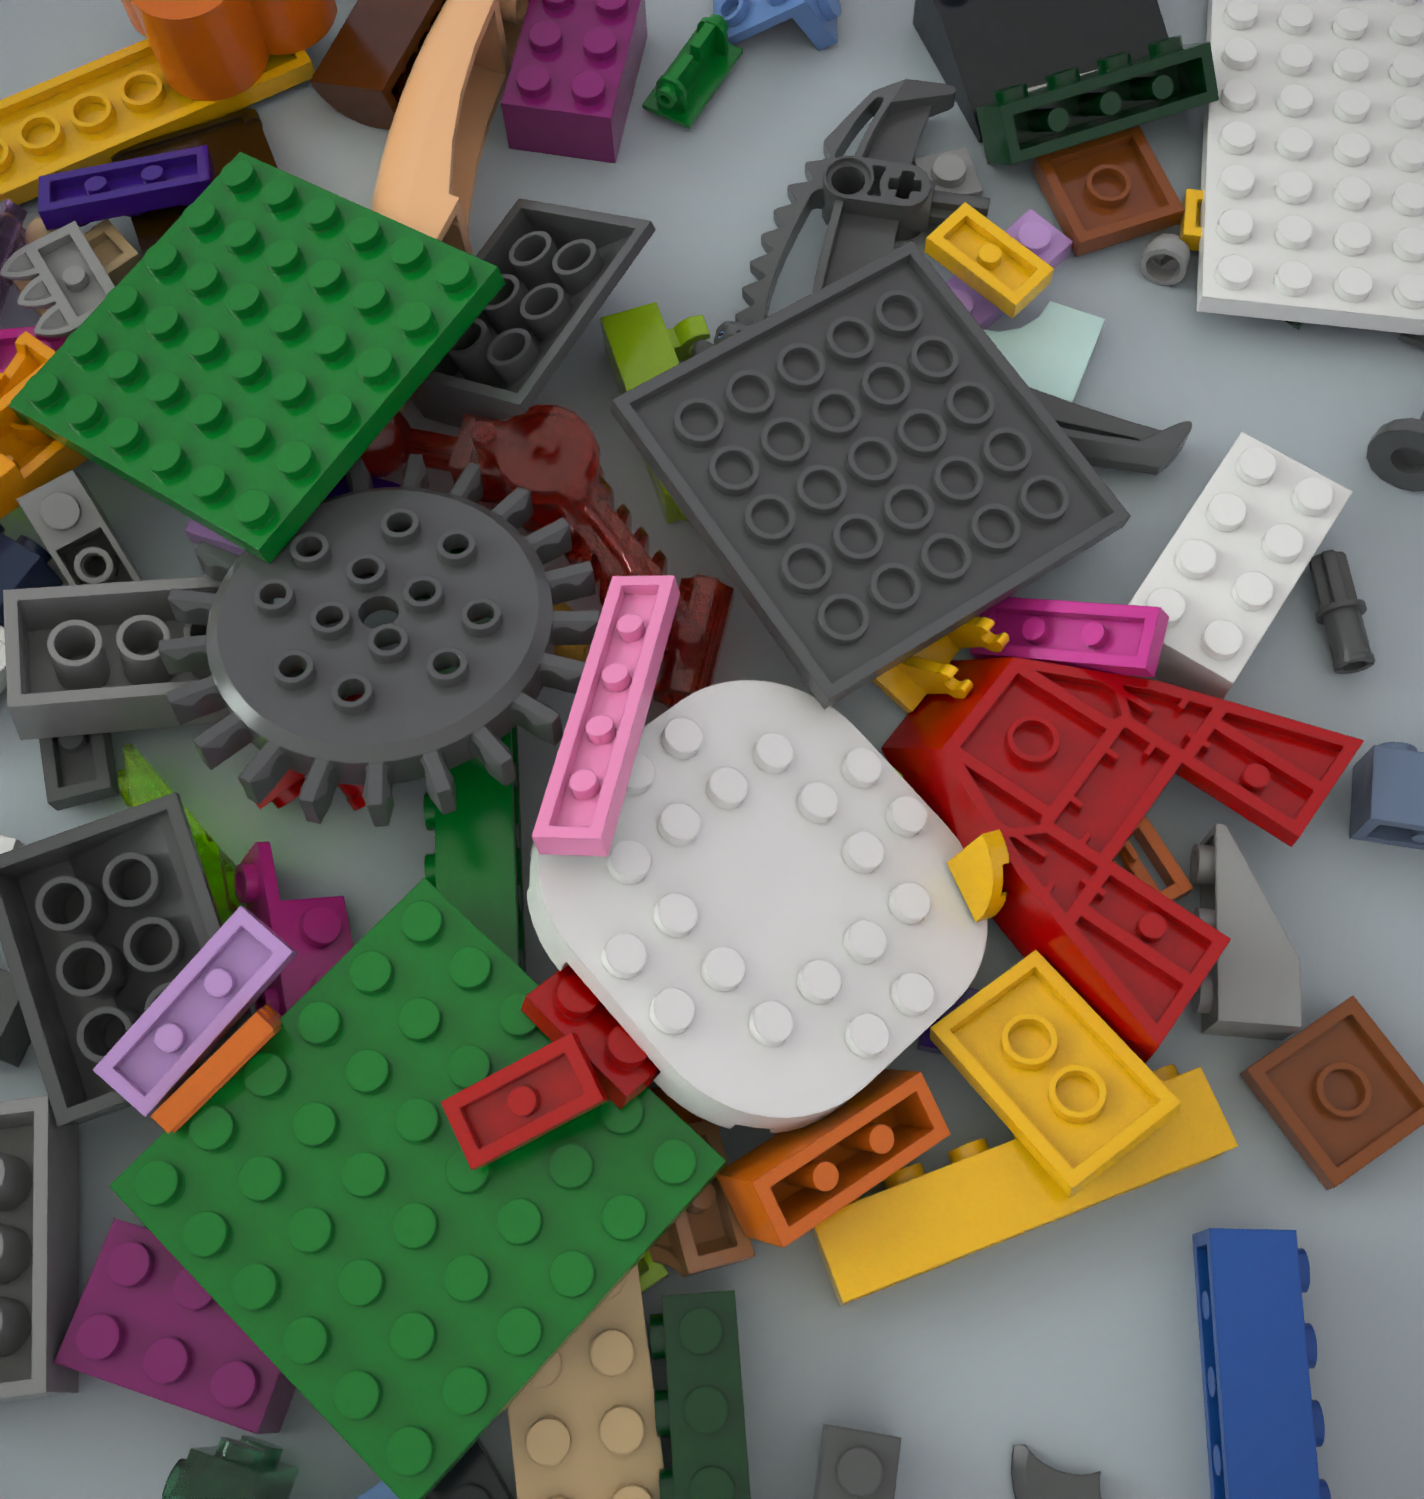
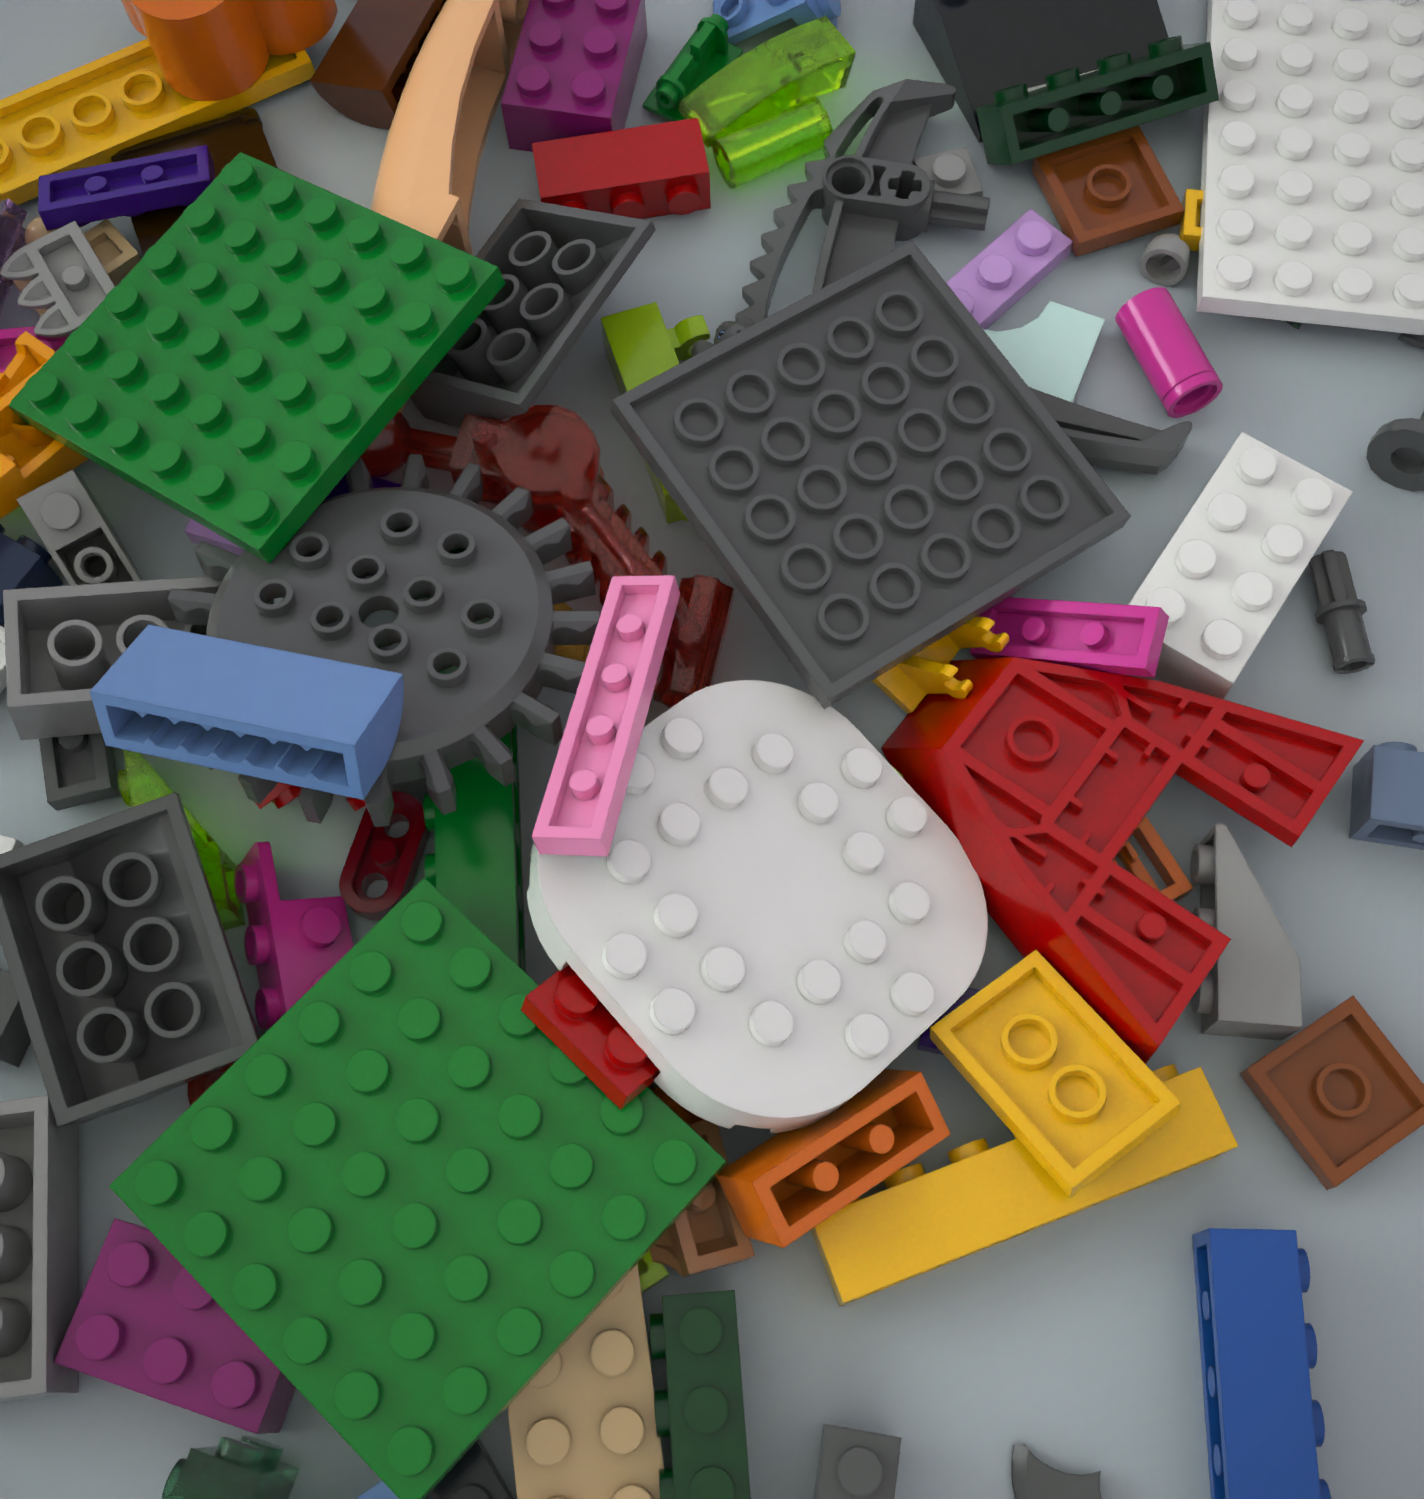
lavender plate [93,906,298,1117] -> none
orange tile [150,1003,282,1134] -> none
red plate [441,1032,609,1170] -> none
yellow plate [924,202,1054,319] -> none
yellow tile [947,829,1009,922] -> none
none -> medium blue brick [89,624,404,800]
none -> dark red plate [339,791,430,920]
none -> red brick [531,118,711,219]
none -> clear neon green slope [678,16,856,148]
none -> clear neon green piece [712,97,833,189]
none -> dark pink pin [1115,287,1223,418]

